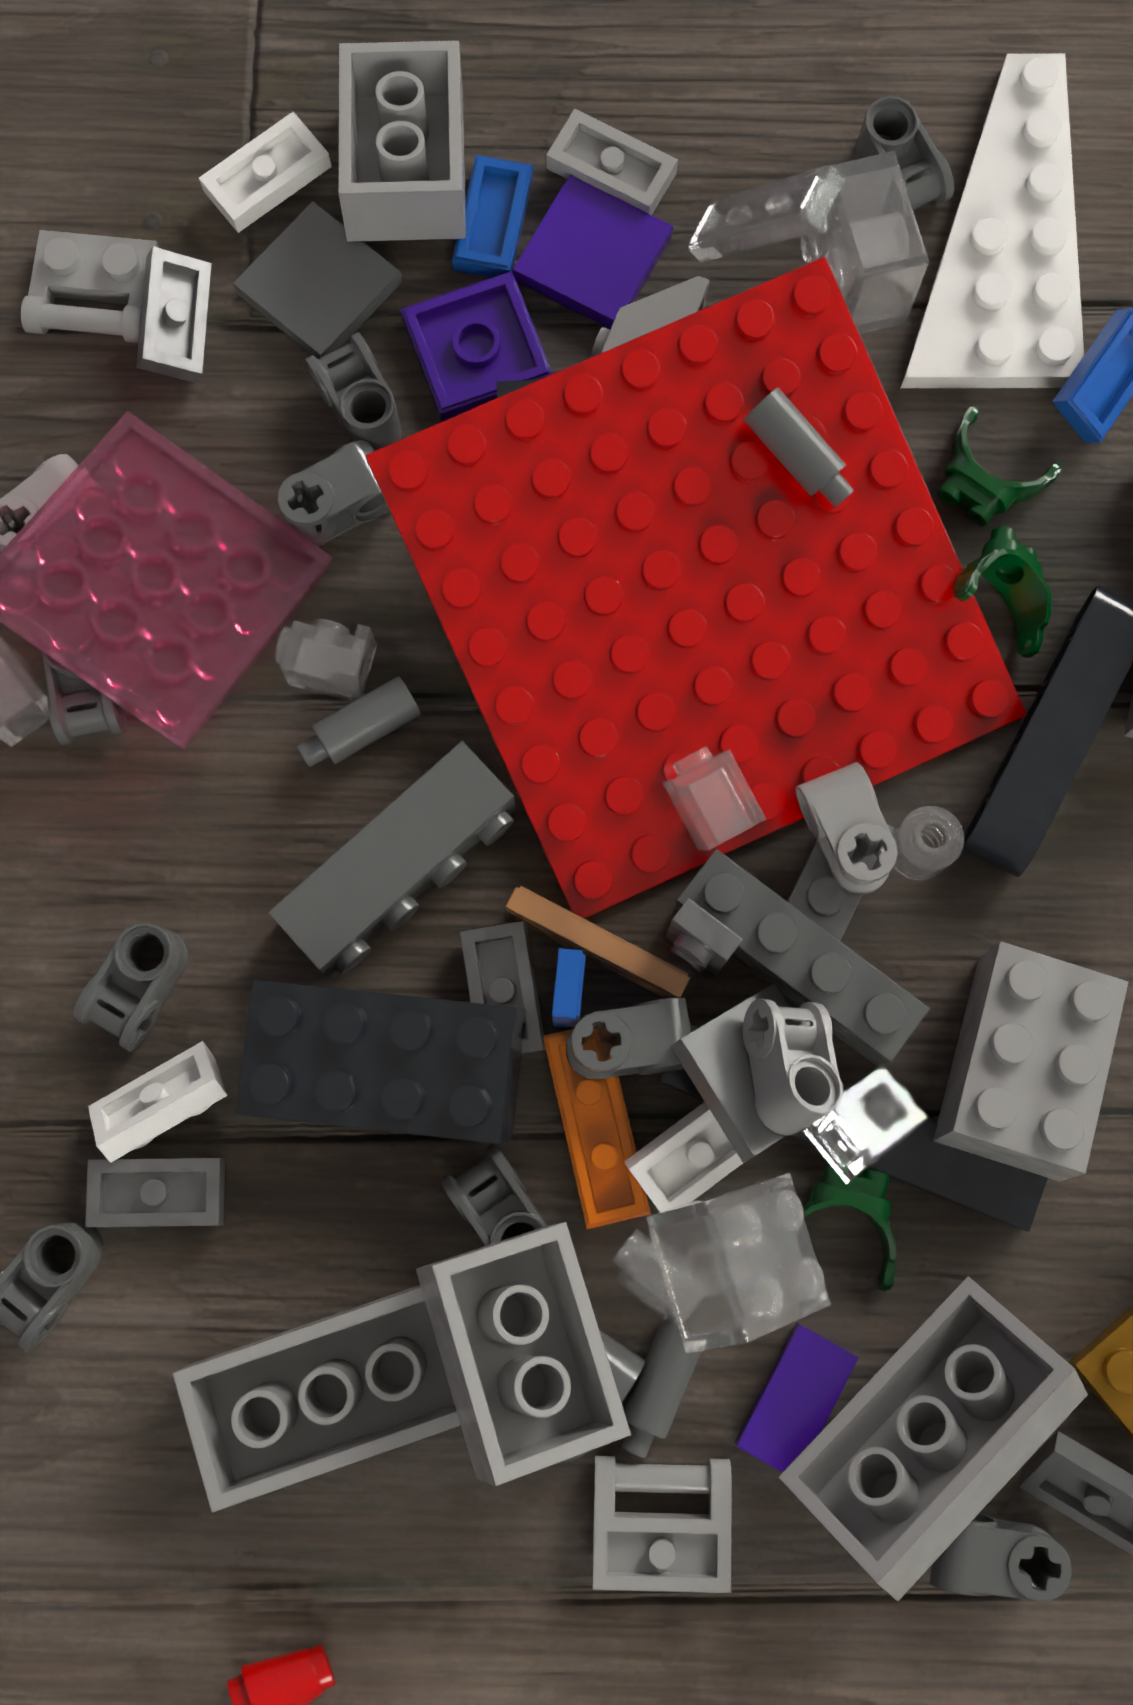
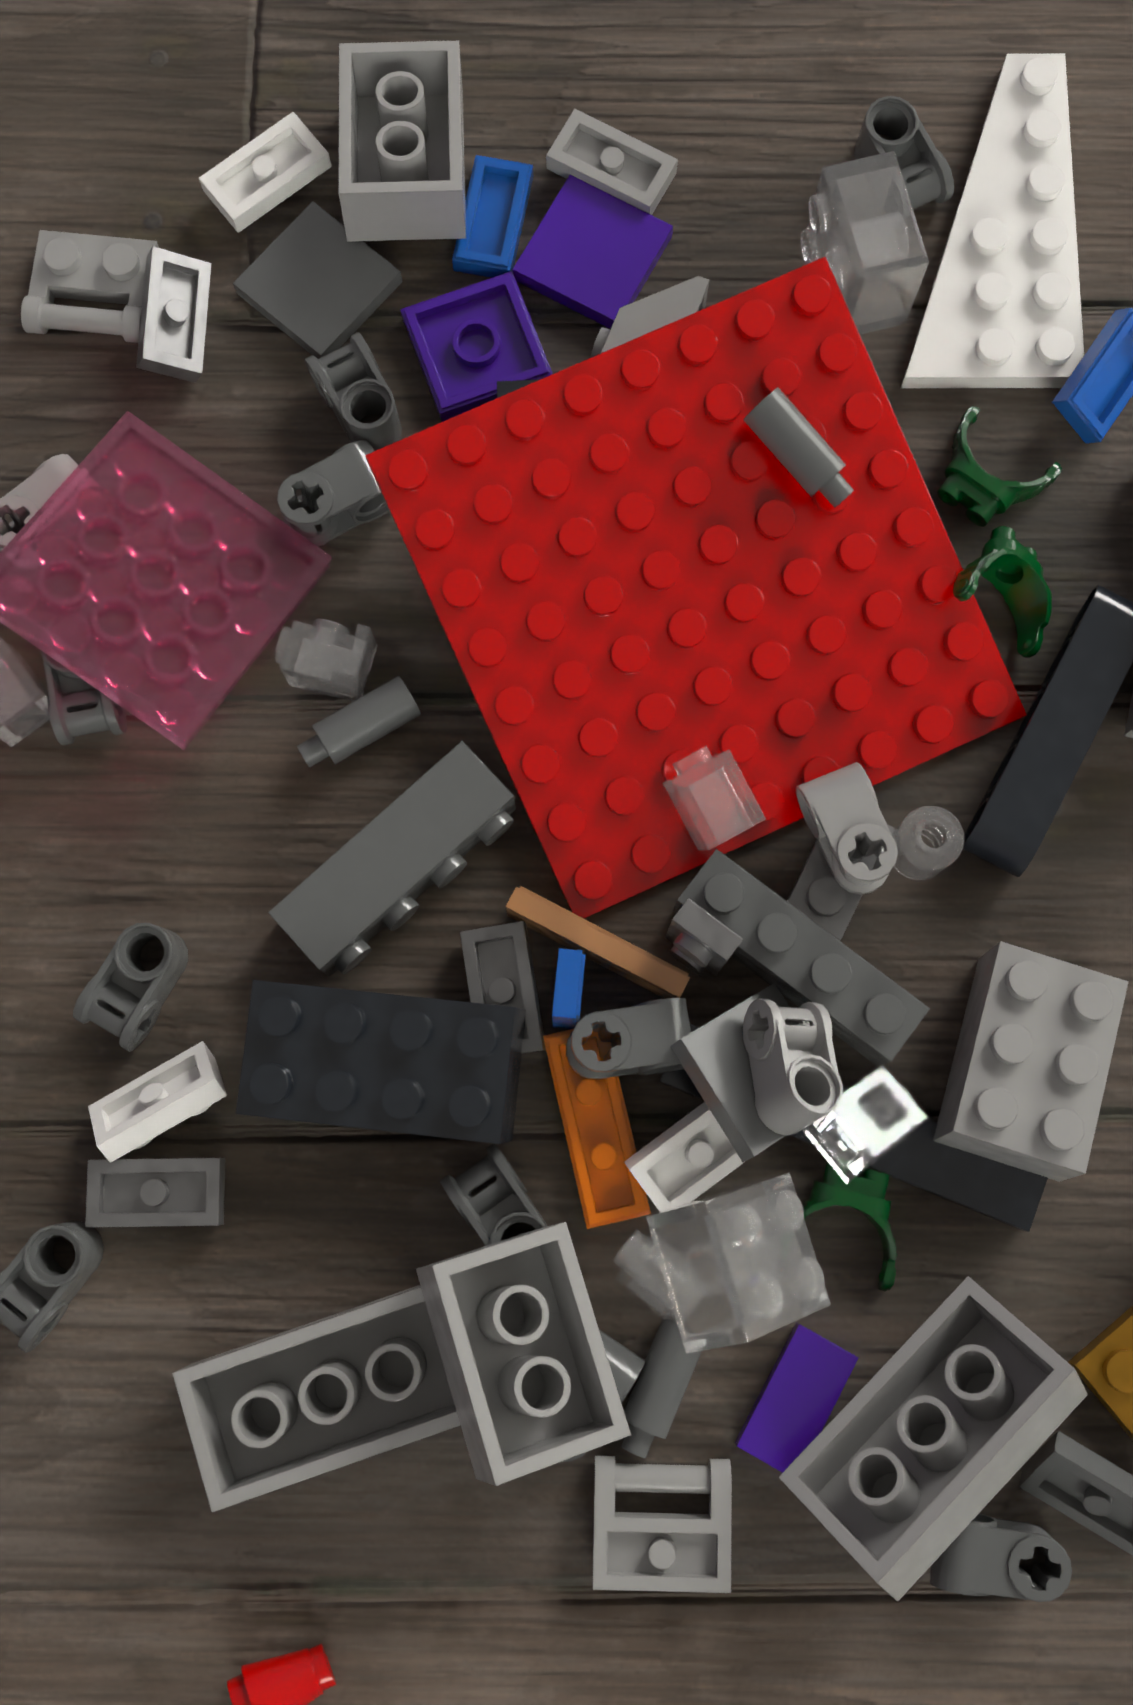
clear tile [688,164,846,262] -> none

